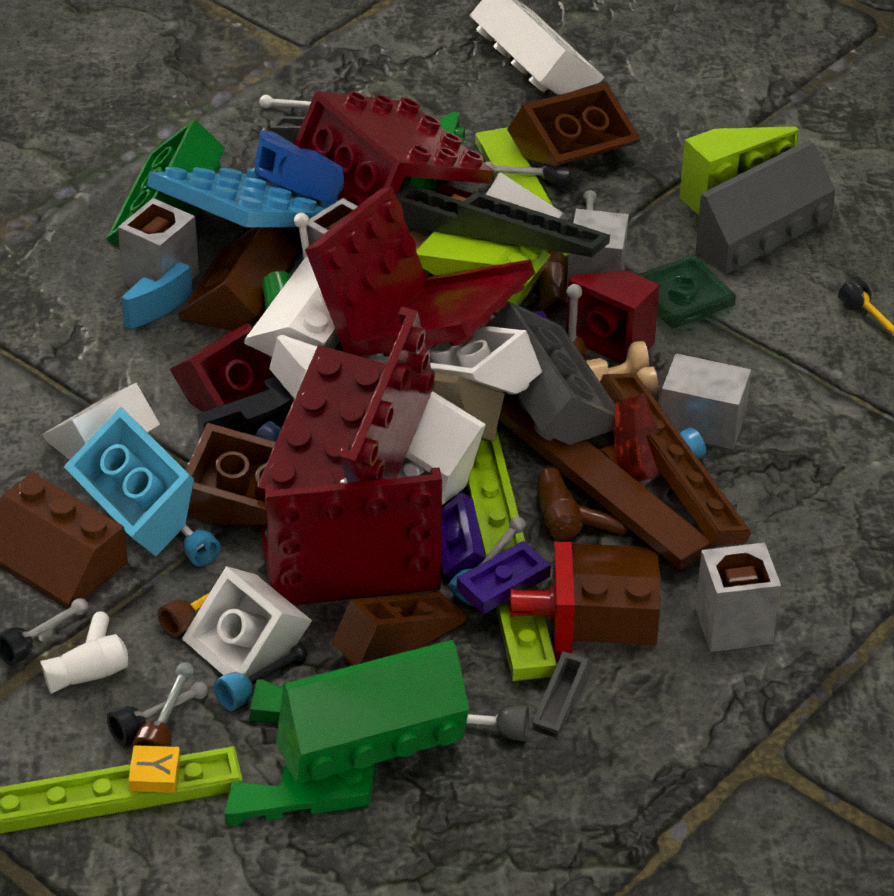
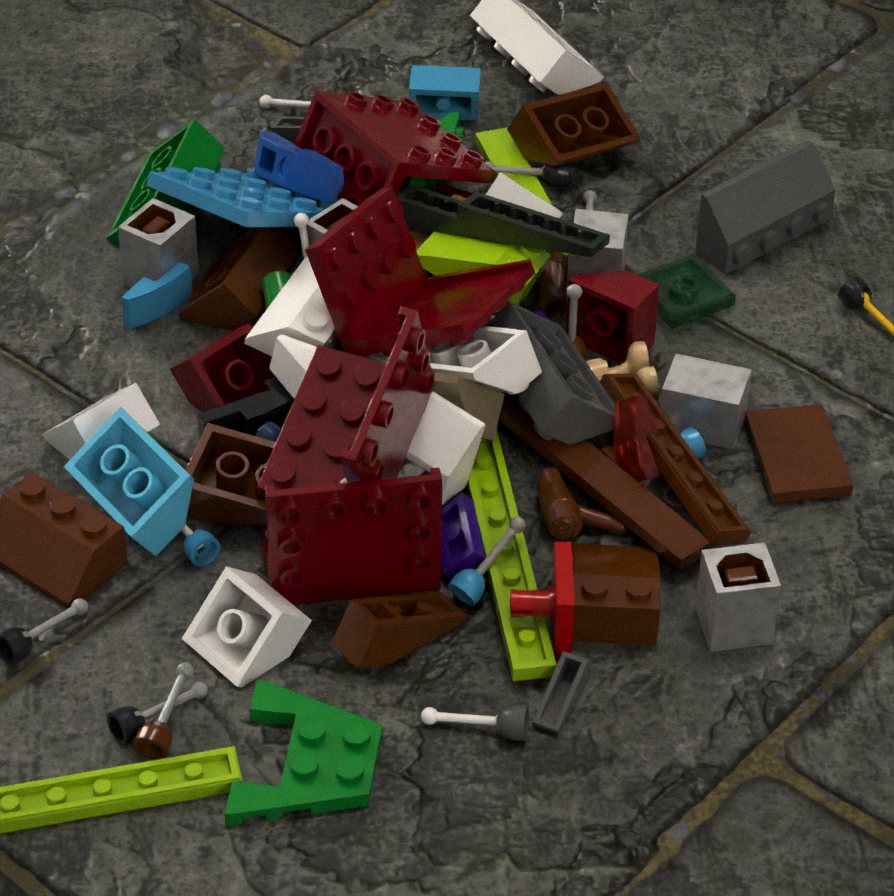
white piece [40,611,128,694] -> none
yellow tile [128,746,180,793] -> none
reddish brown hinge [157,592,210,637] -> none
dark azure hinge [213,645,307,711] -> none
green slope [276,640,469,784] -> none
dark purple plate [456,541,551,614] -> none
lime slope [679,126,799,215] -> none
none -> dark azure brick [409,65,480,121]
none -> reddish brown tile [744,404,853,503]

